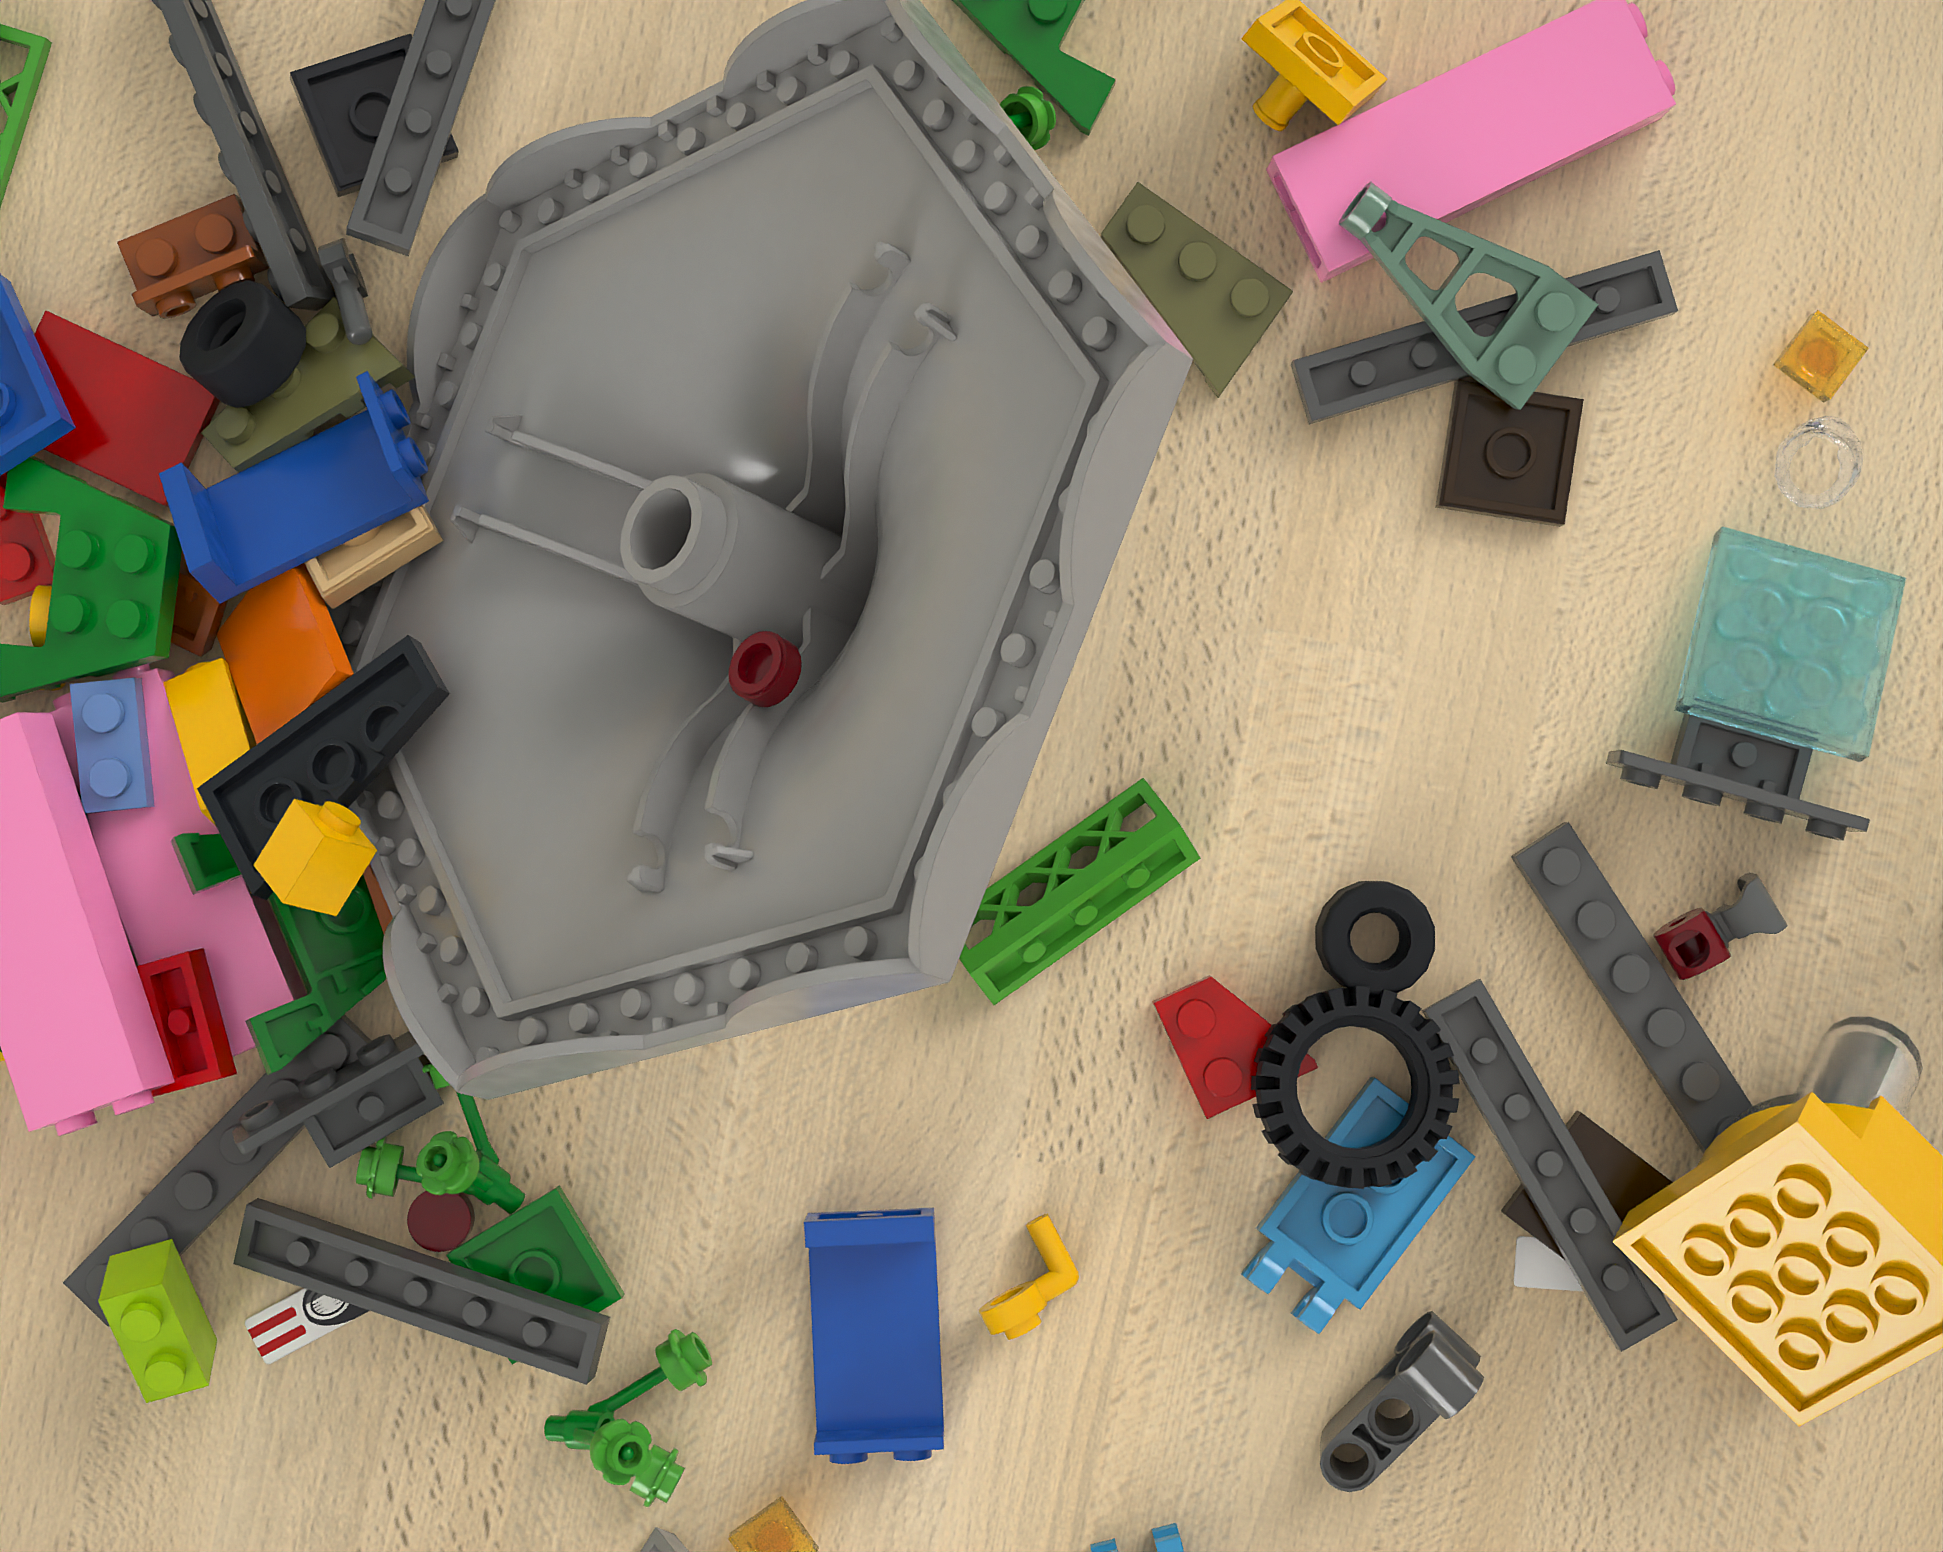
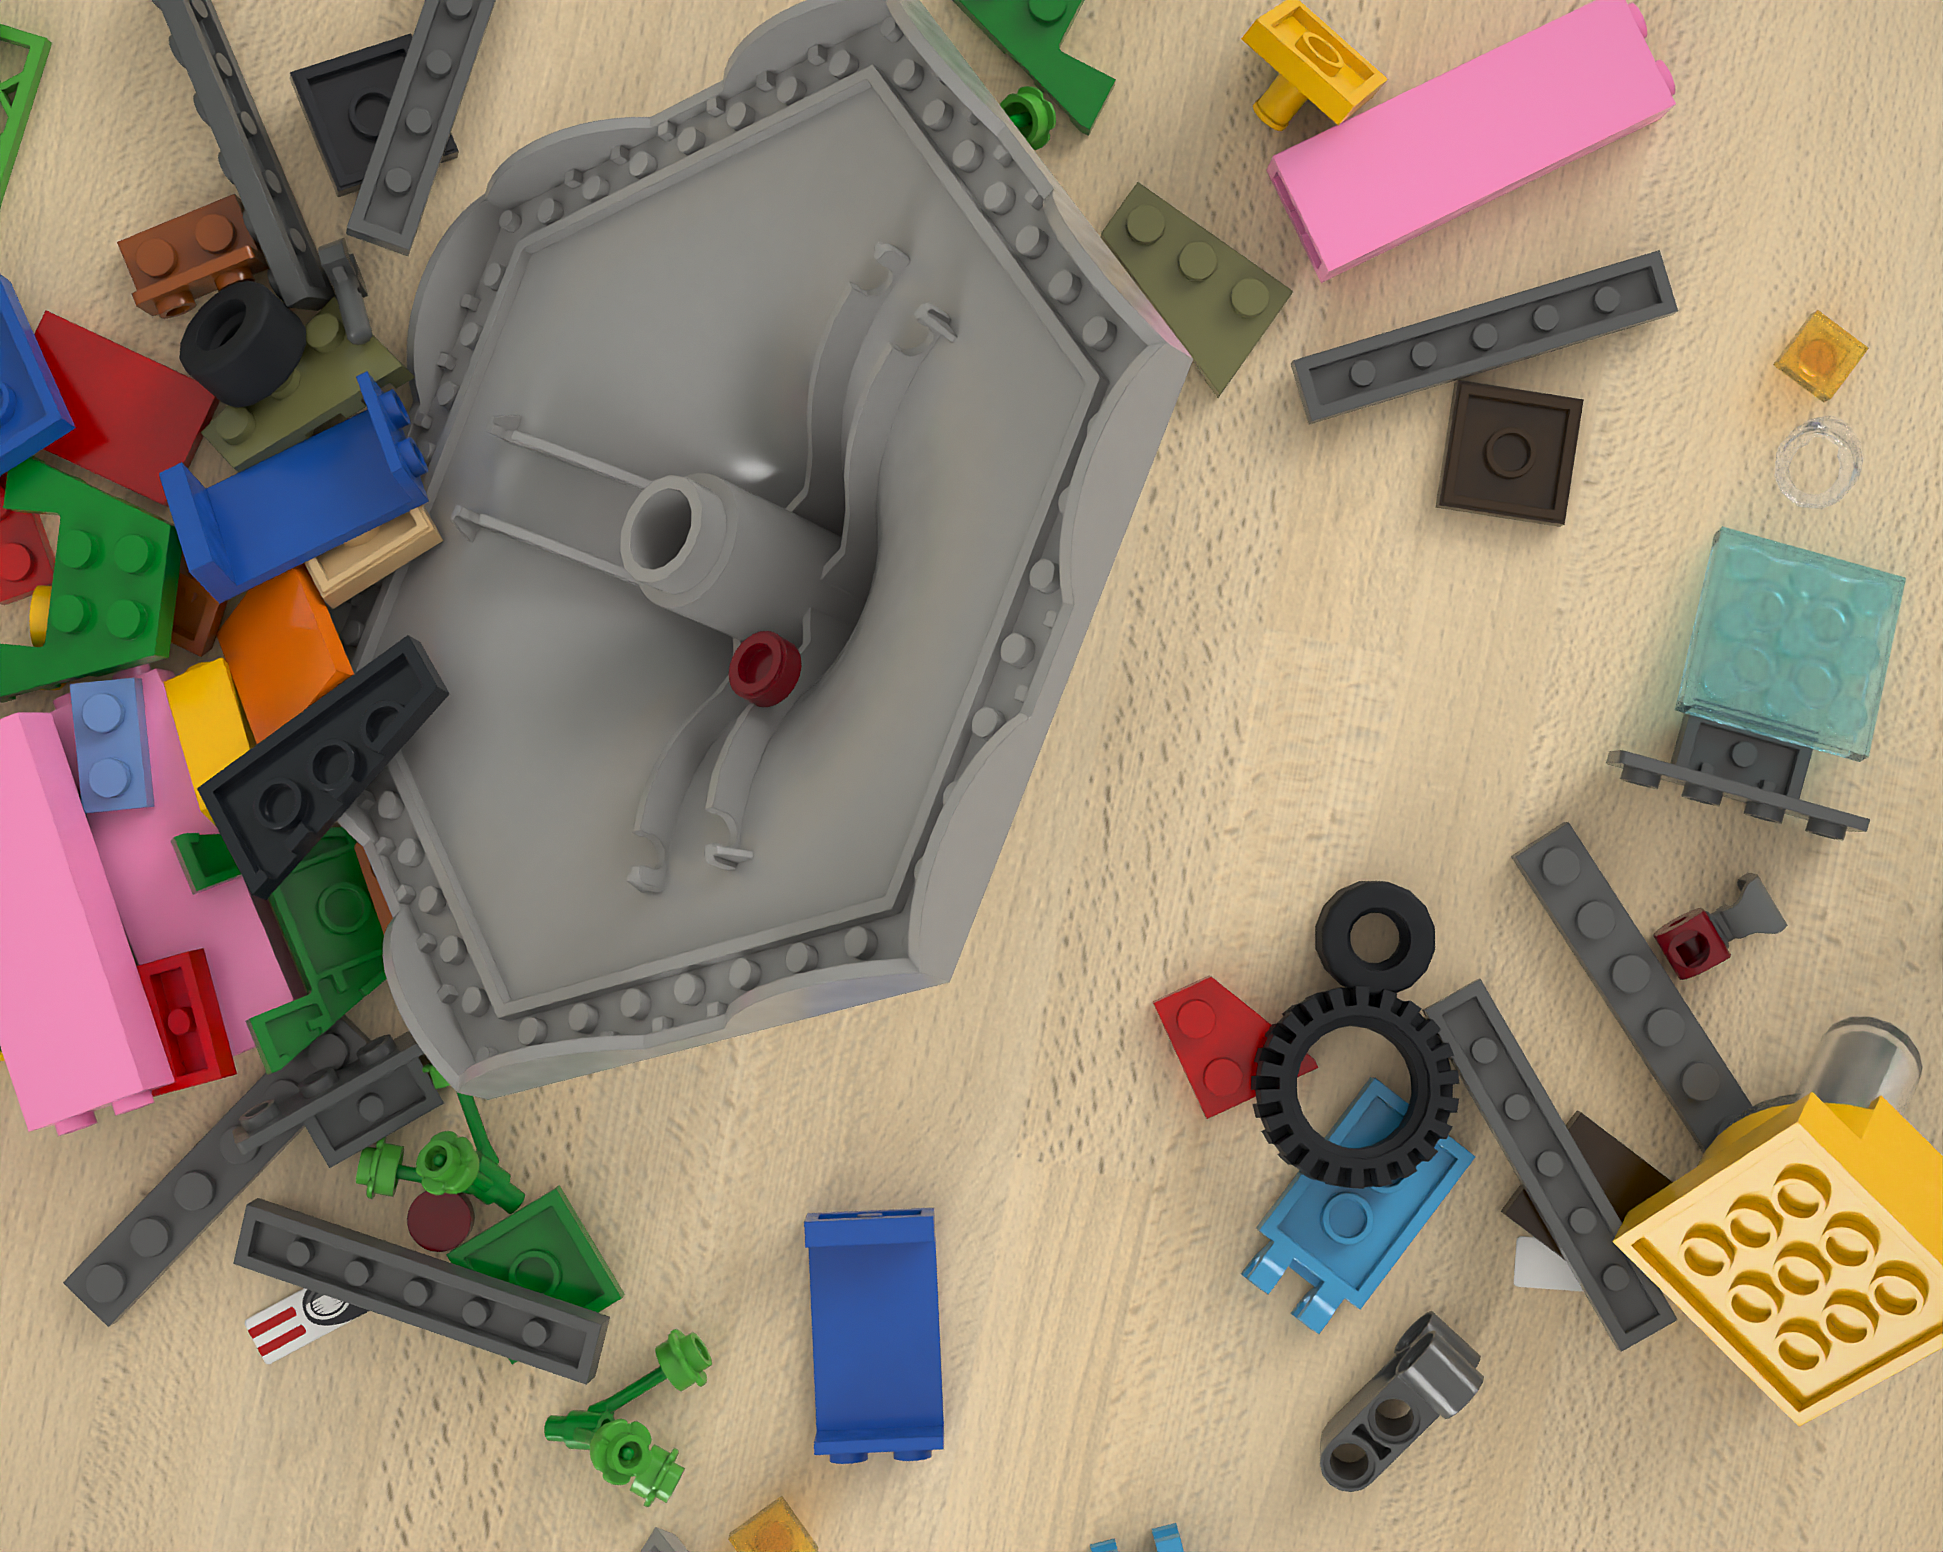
lime brick [98,1239,217,1403] -> none
yellow brick [254,798,377,916] -> none
bright green fence [959,778,1201,1005] -> none
yellow plate [979,1214,1079,1340] -> none
sand green plate [1339,182,1599,410] -> none

